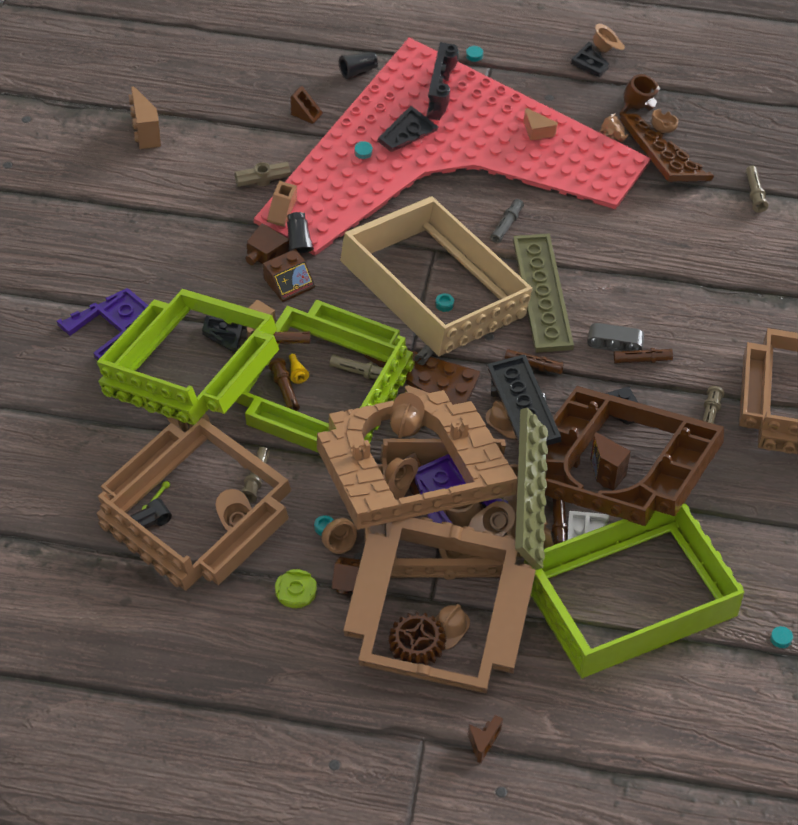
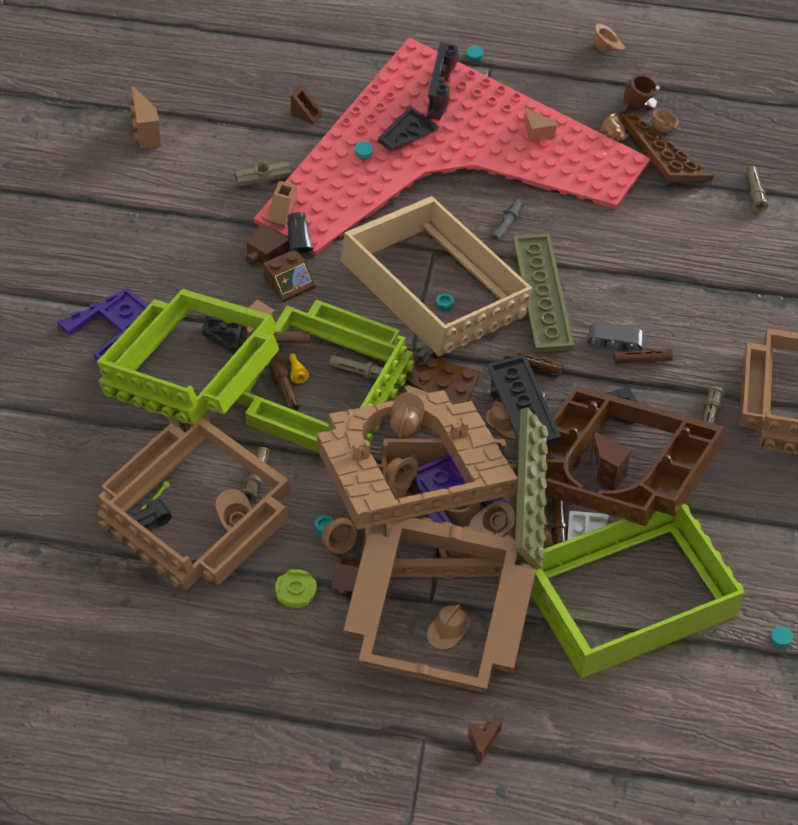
black plant [339,52,378,79] -> none
reddish brown gear [388,611,447,666] -> none
black wing [571,42,609,78] -> none

